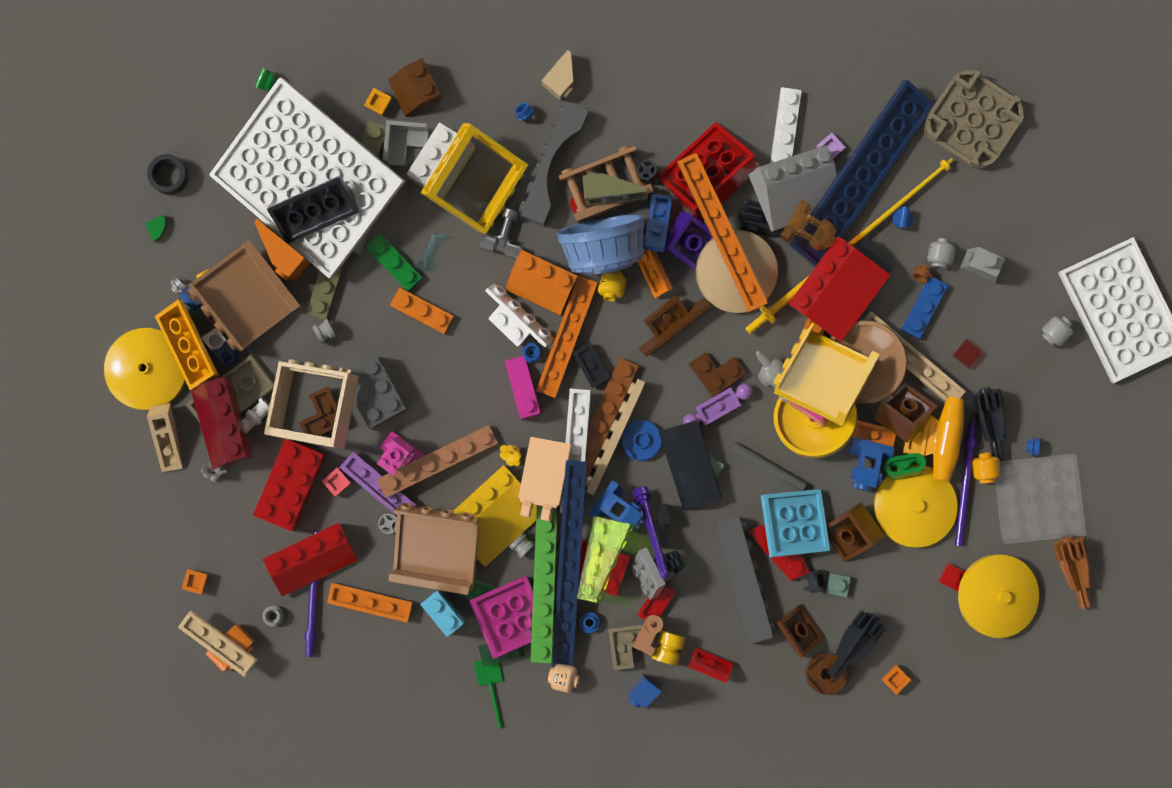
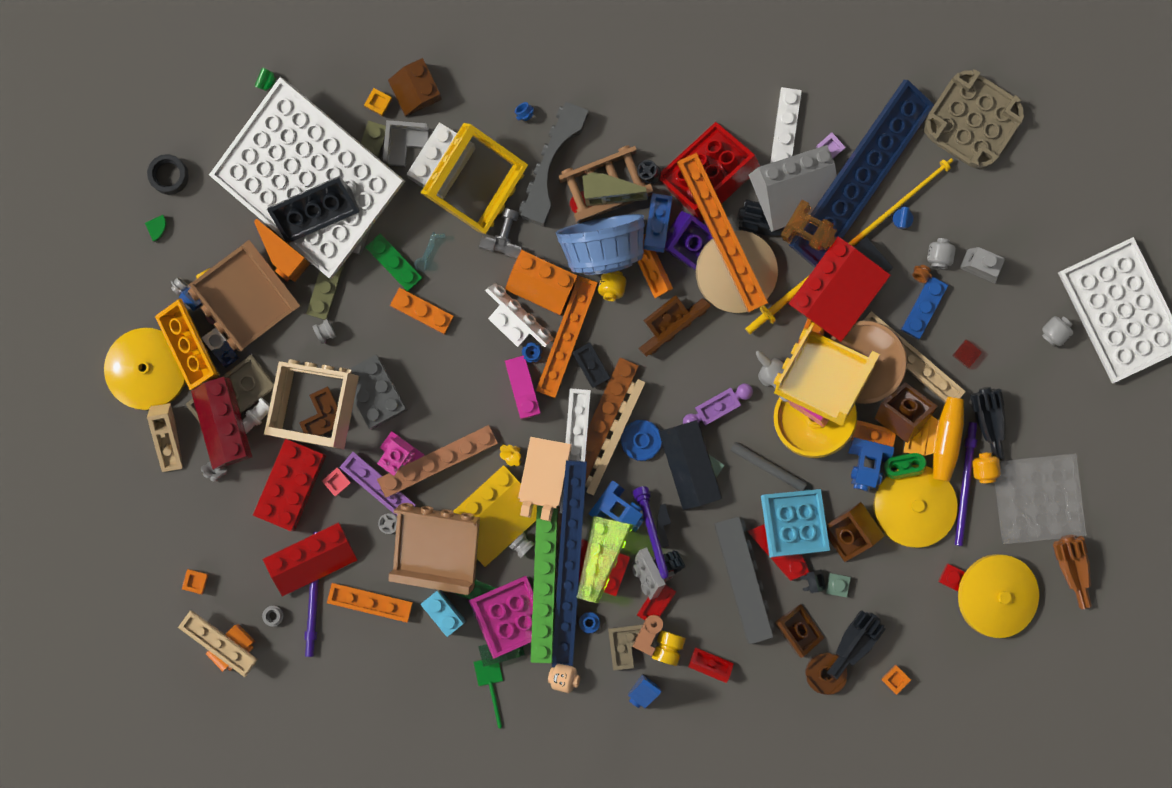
tan slope [541,50,574,101] -> none
reddish brown plate [688,352,746,398] -> none
blue plate [1026,436,1041,457] -> none

